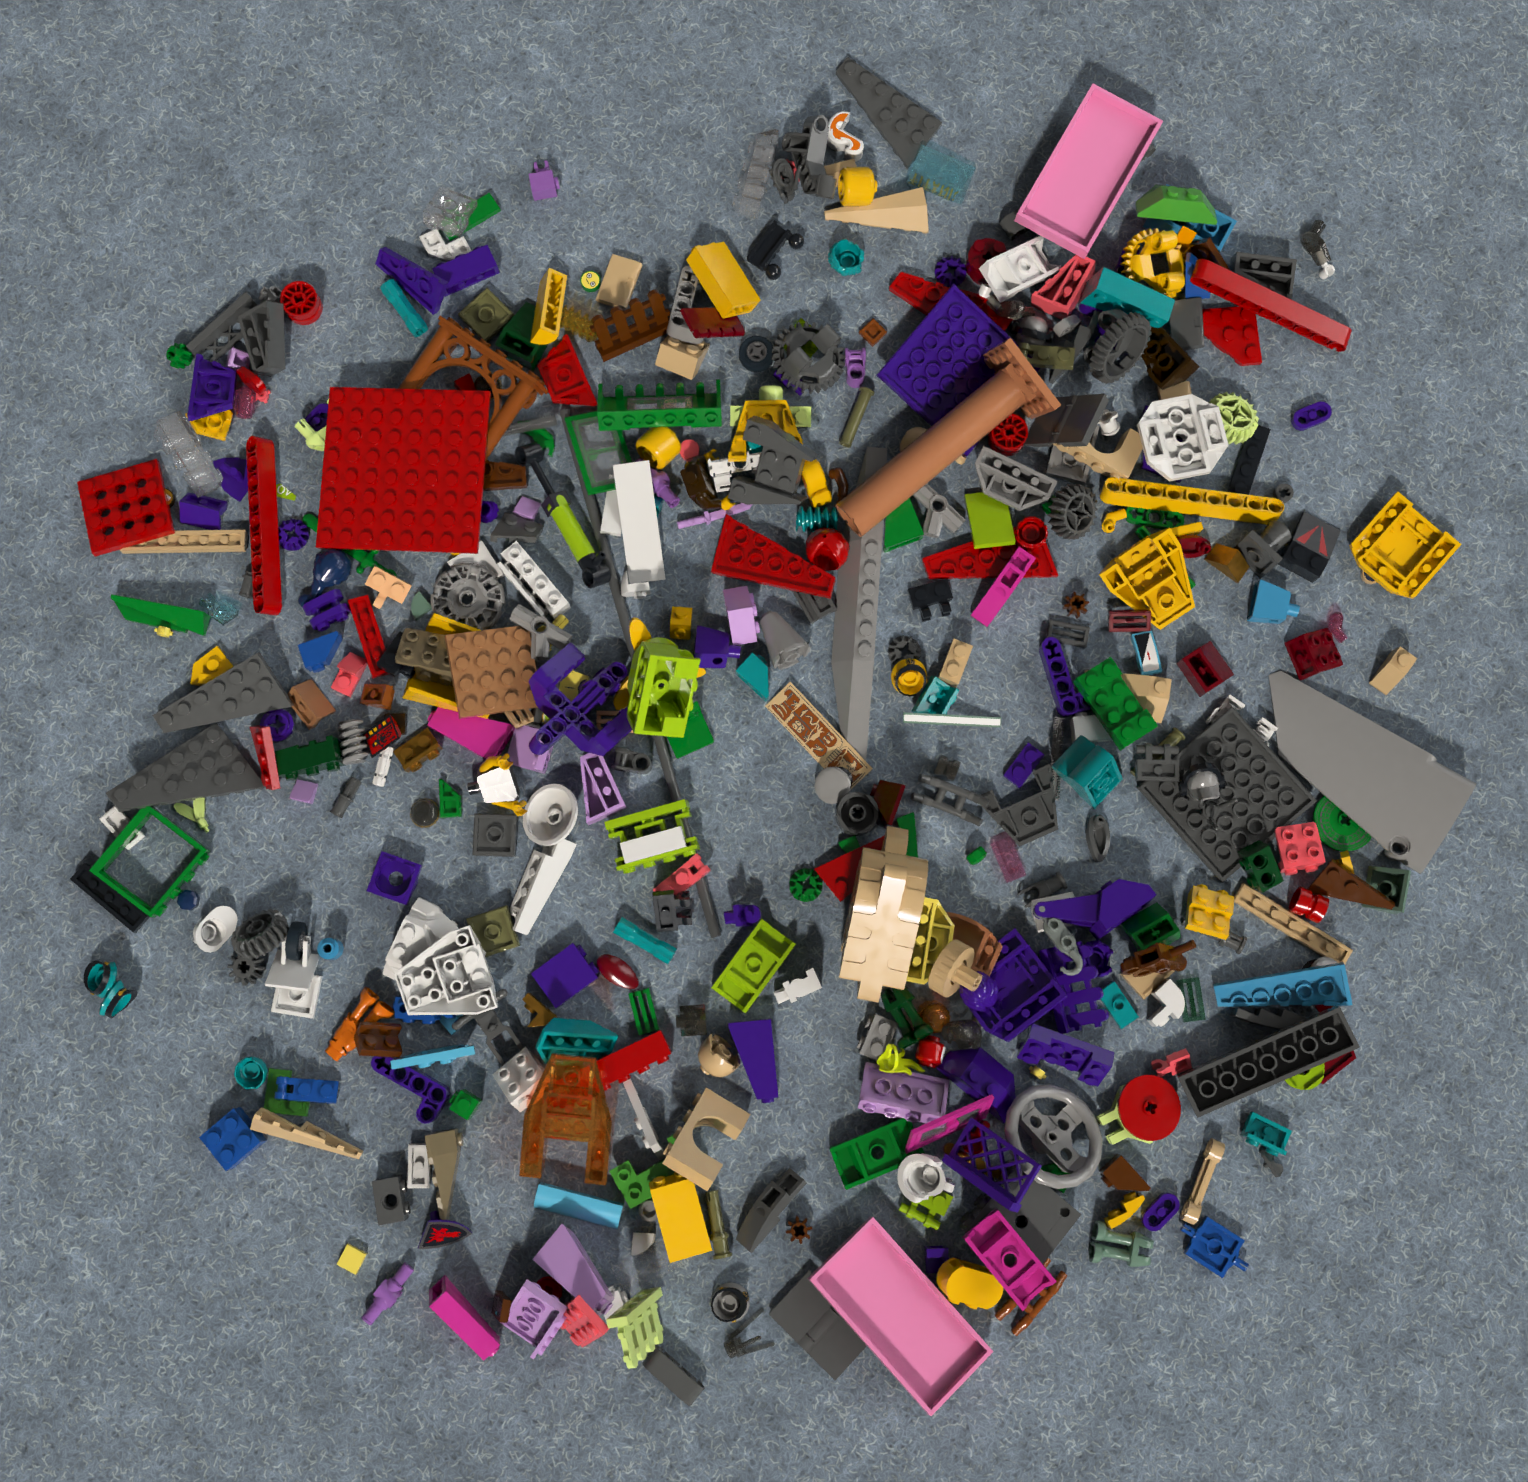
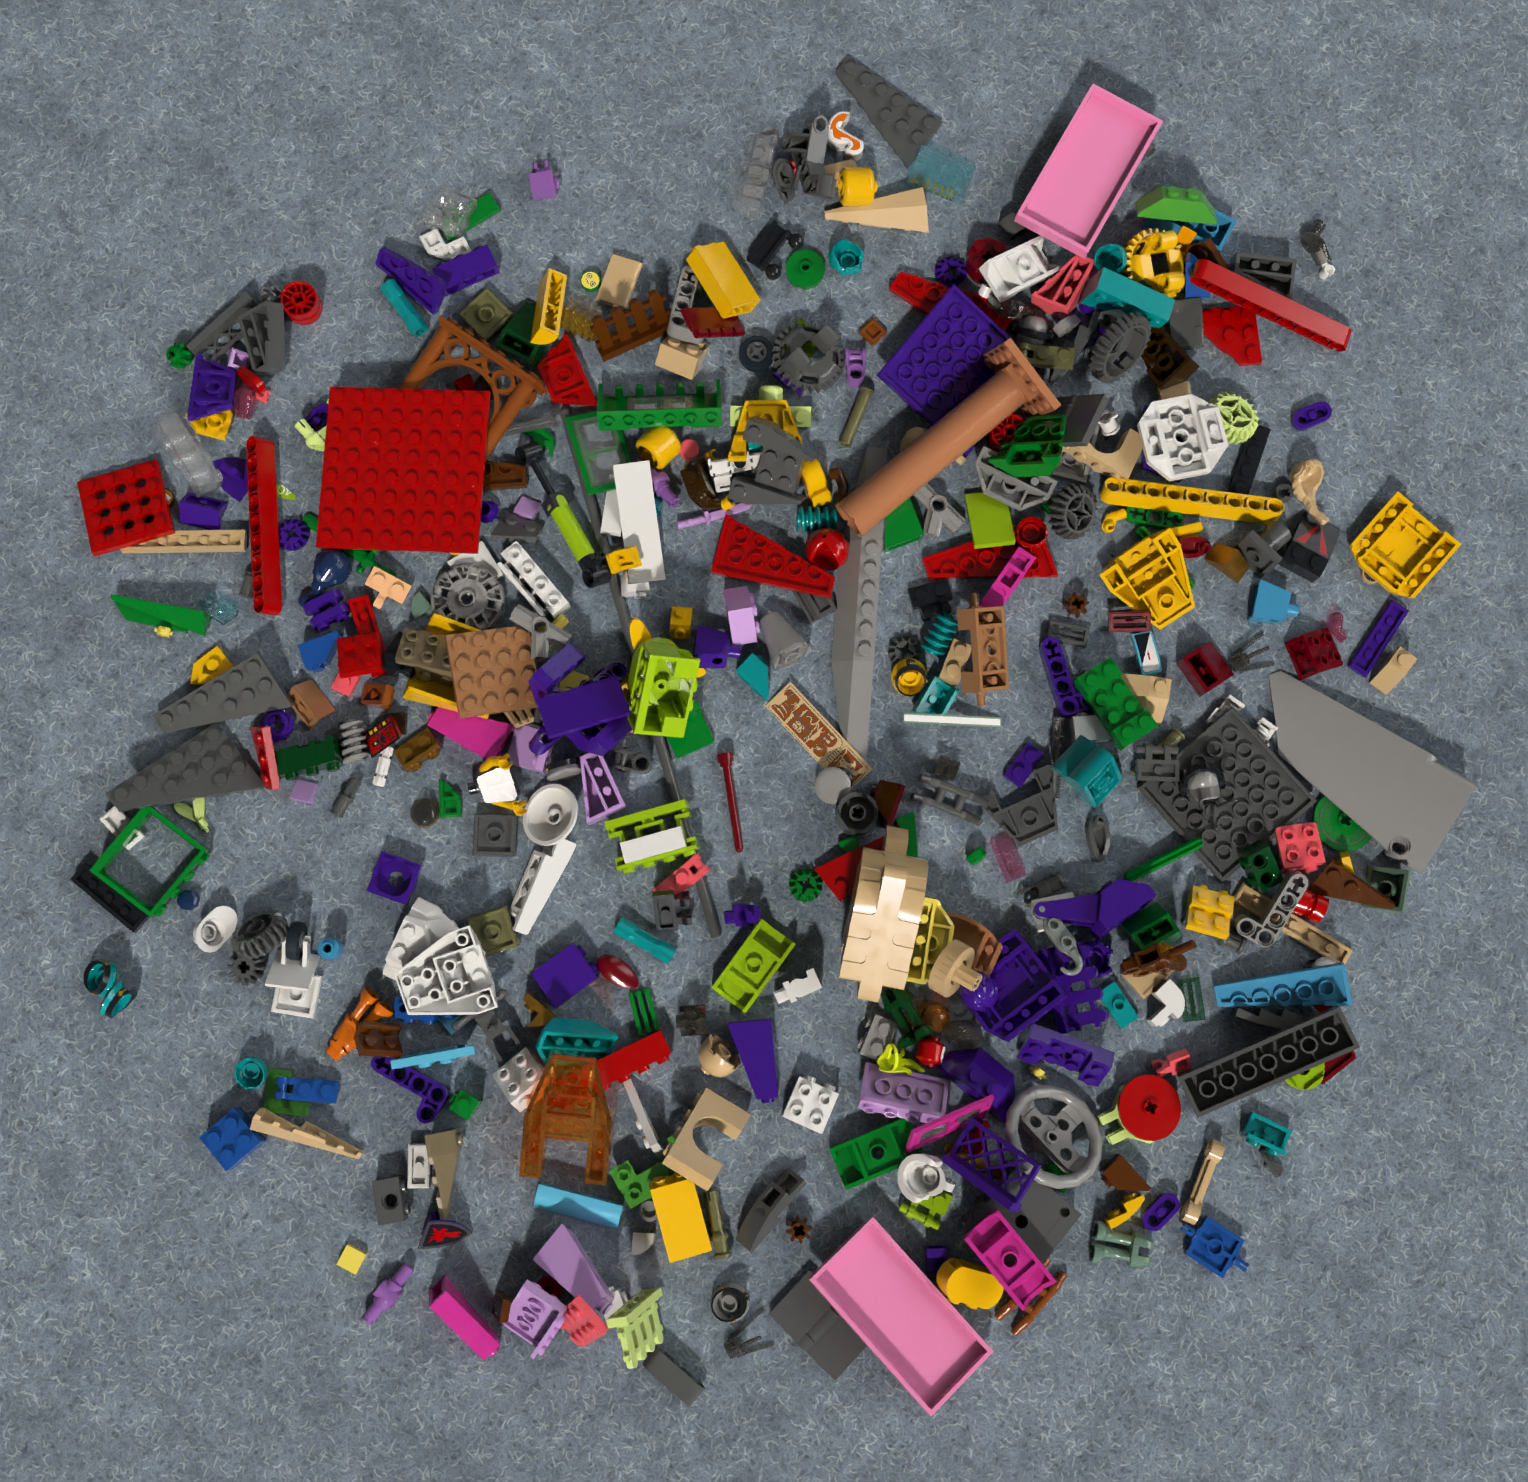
none -> red plate [337,632,383,679]
none -> dark purple tile [536,676,631,739]
none -> light grey piece [545,758,581,782]
none -> yellow bracket [606,545,642,574]
none -> dark red piece [716,752,743,853]
none -> white brick [782,1074,839,1134]
none -> green plate [786,249,825,290]
none -> teal piece [920,611,958,657]
none -> medium nougat brick [957,593,1009,706]
none -> green wedge [988,414,1067,477]
none -> teal hair [1094,243,1127,273]
none -> green axle [1125,837,1203,882]
none -> clear smoke plant [1228,631,1275,674]
none -> light grey beam [1234,870,1309,947]
none -> tan hair [1289,458,1329,525]
none -> dark purple tile [1347,600,1409,678]

